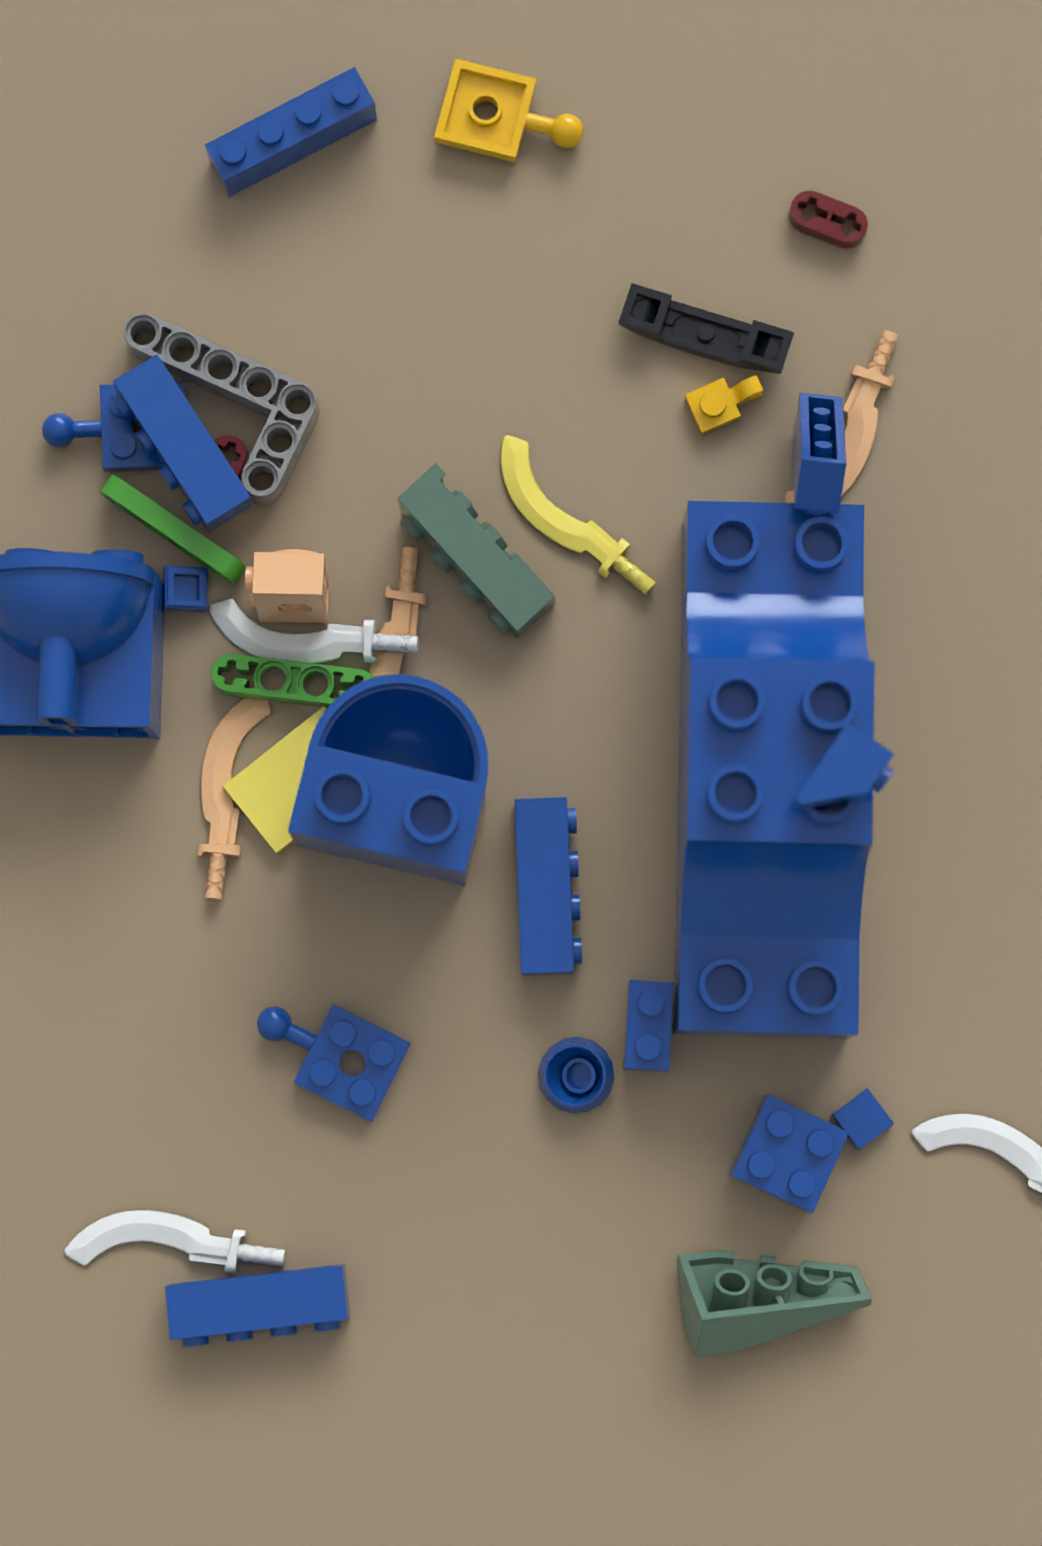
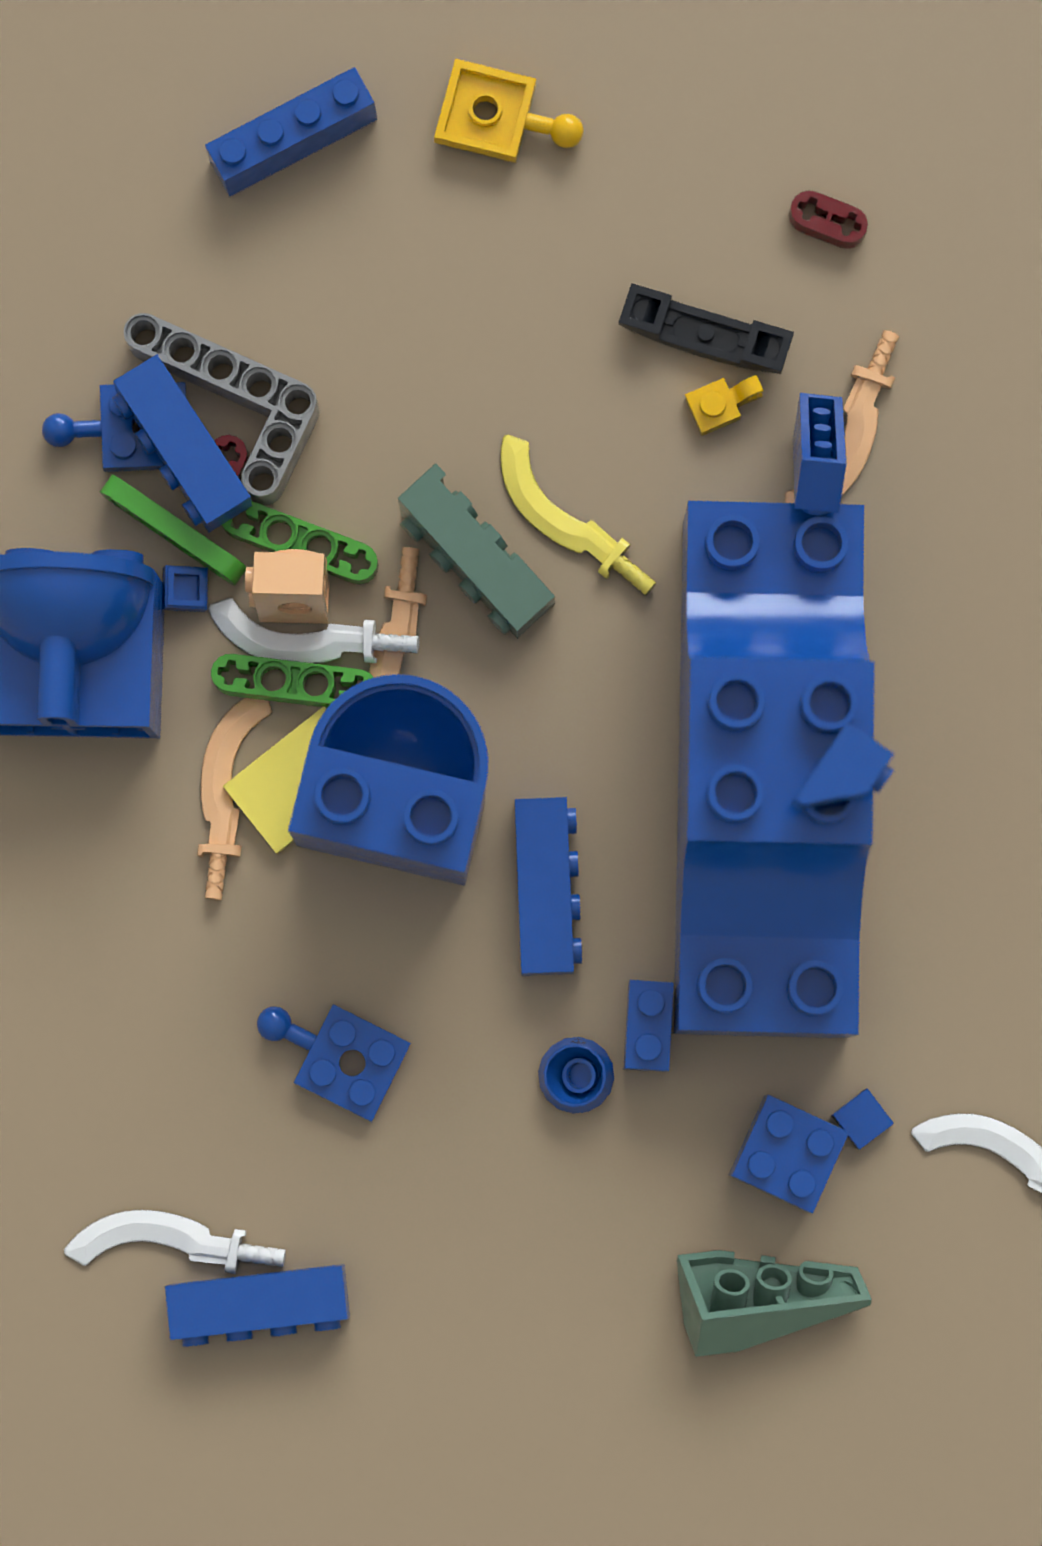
none -> bright green beam [222,501,379,584]

